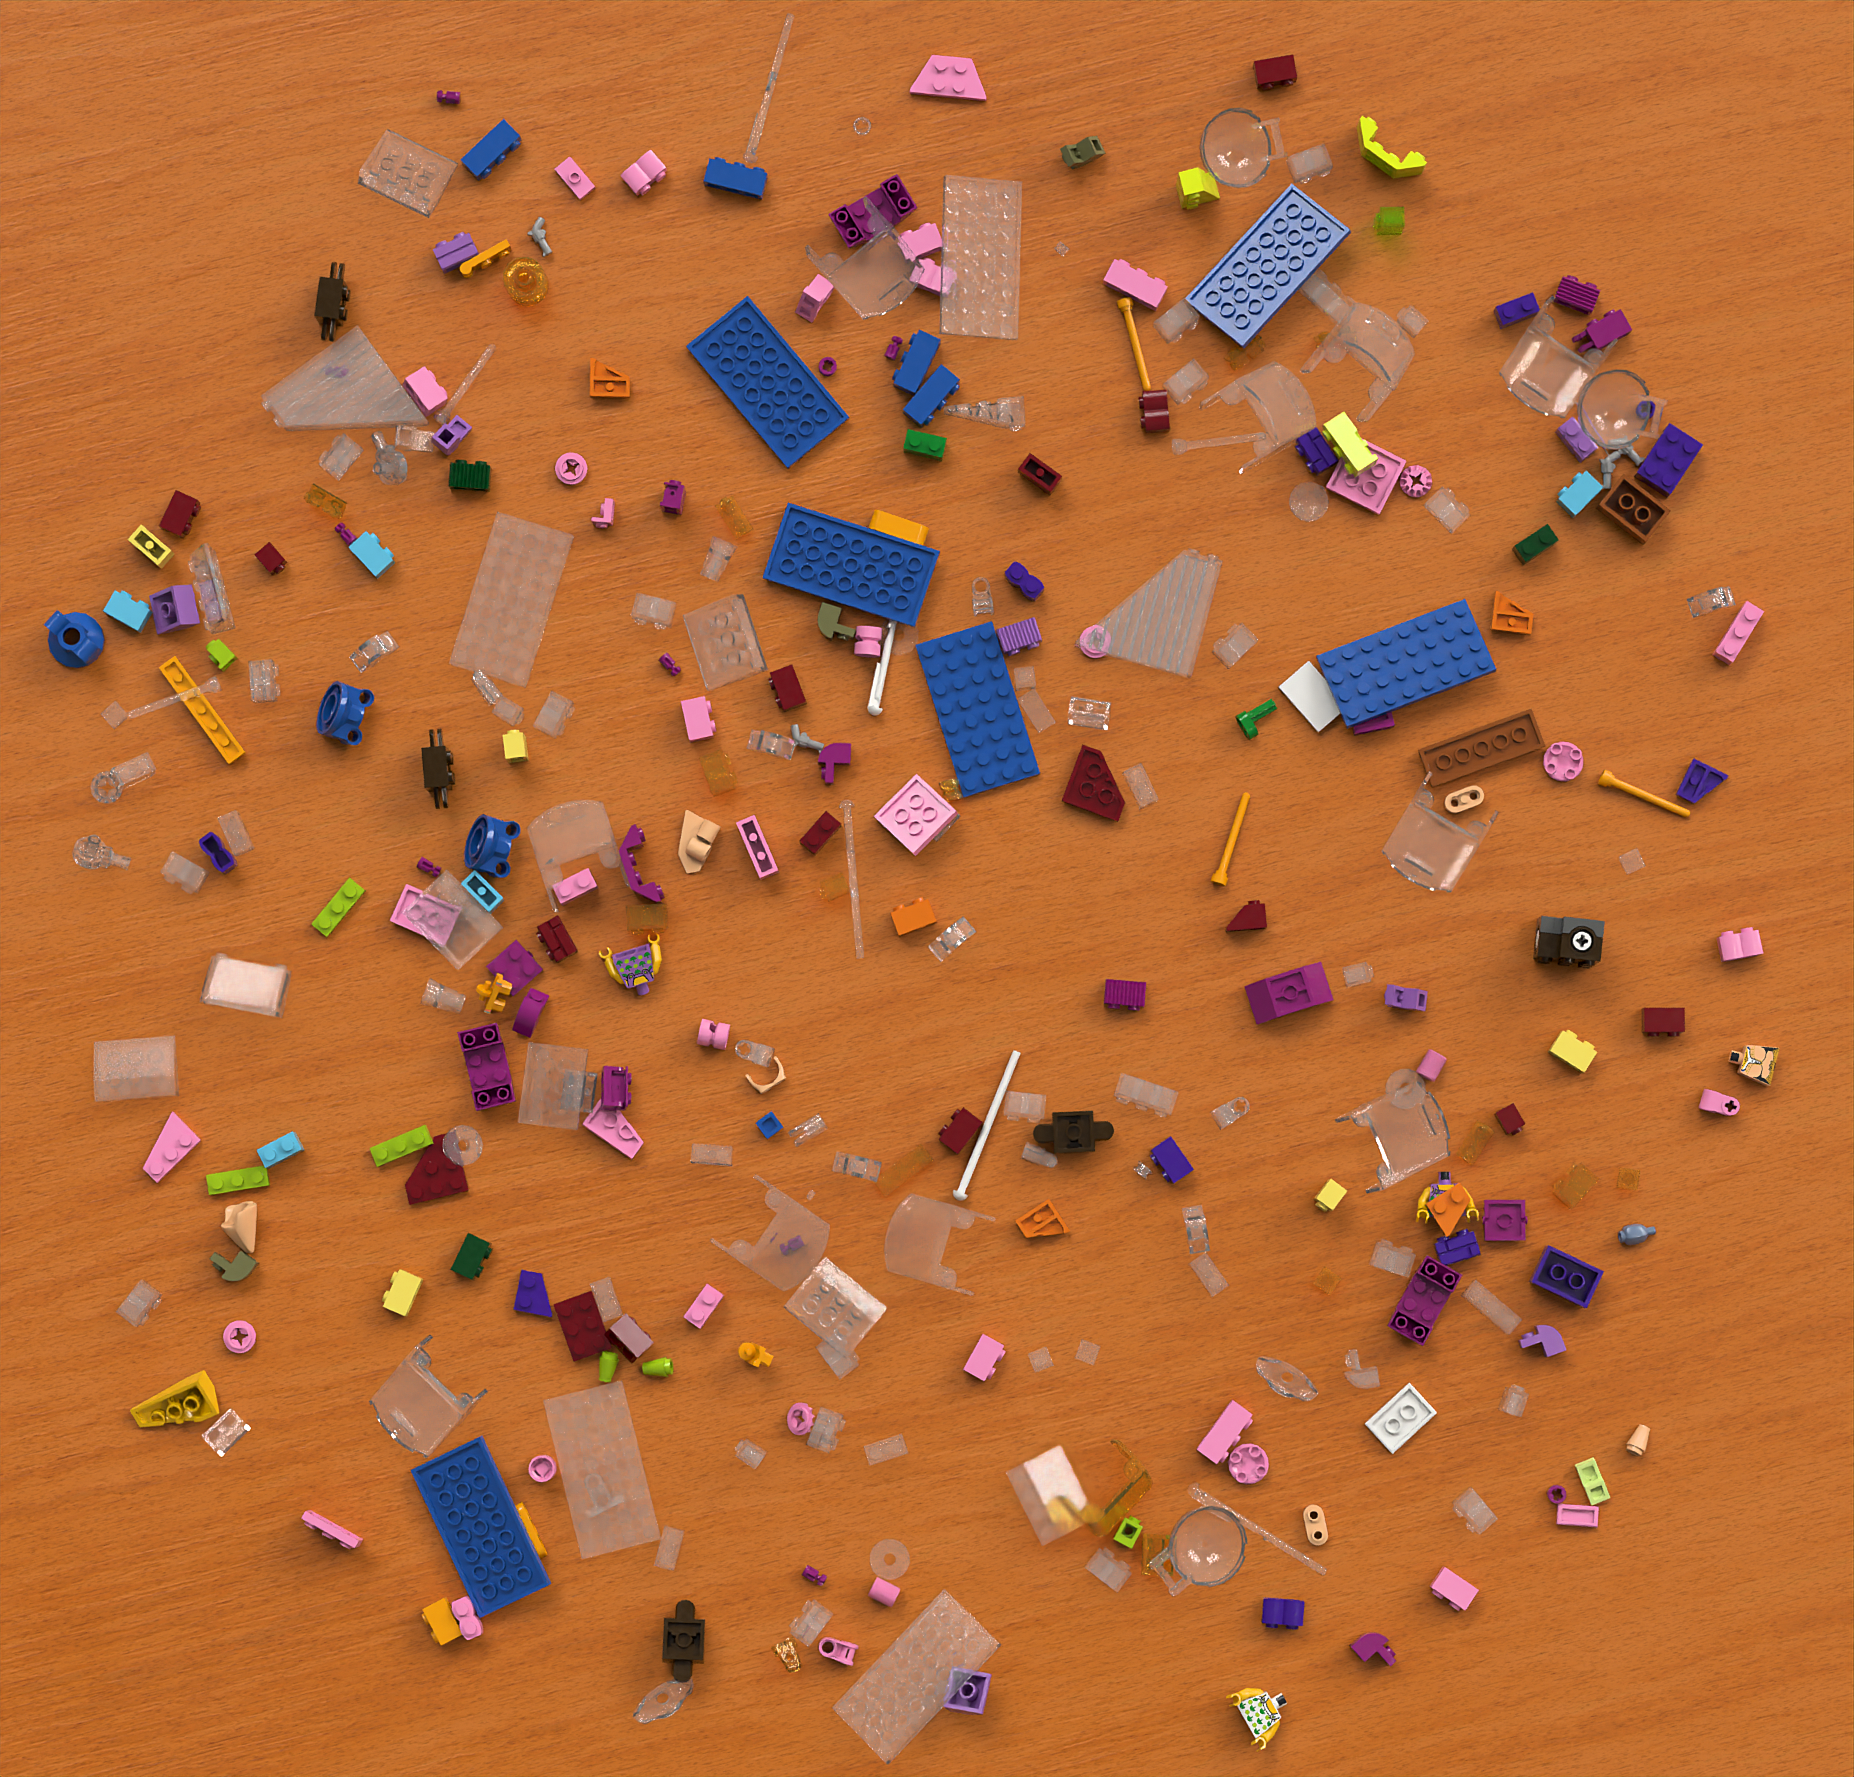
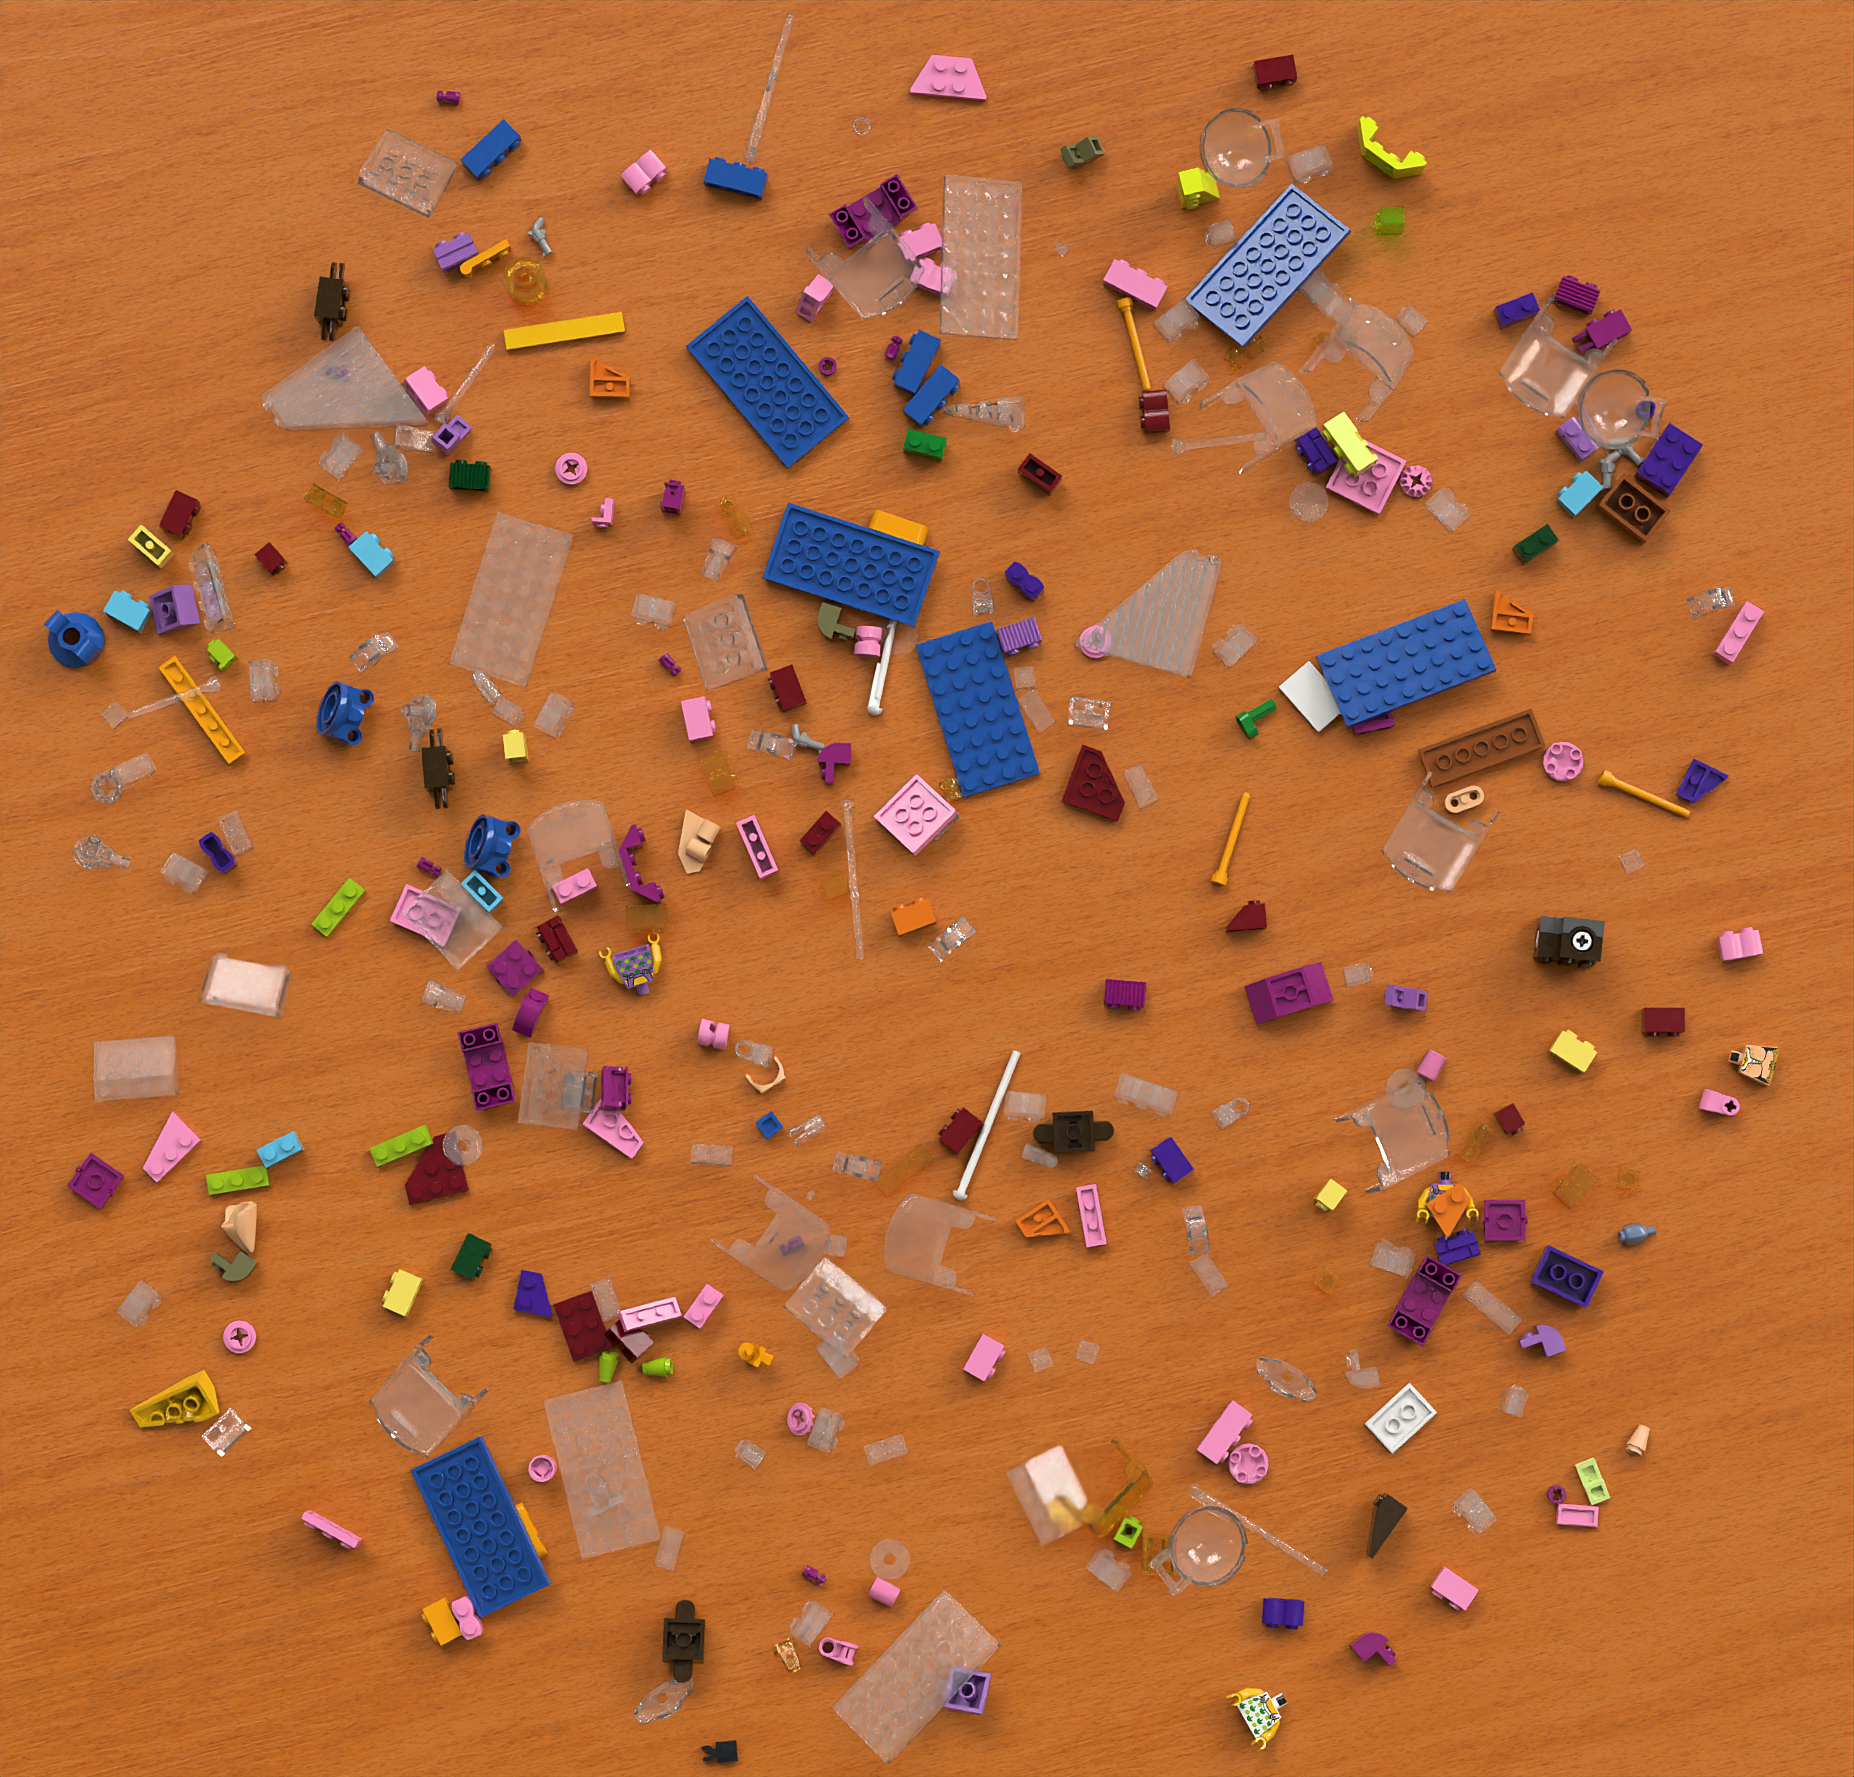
light orange hips [476,973,512,1014] -> none
bright pink plate [555,157,595,200] -> none
light nougat plate [1303,1505,1328,1545] -> none
none -> magenta plate [68,1153,125,1209]
none -> clear pin [402,694,436,752]
none -> yellow tile [504,312,625,351]
none -> bright pink plate [618,1297,682,1332]
none -> black plate [702,1740,738,1763]
none -> clear tile [824,1234,847,1256]
none -> bright pink plate [1076,1184,1107,1247]
none -> clear brick [1204,219,1236,249]
none -> dark brown slope [1366,1493,1408,1559]

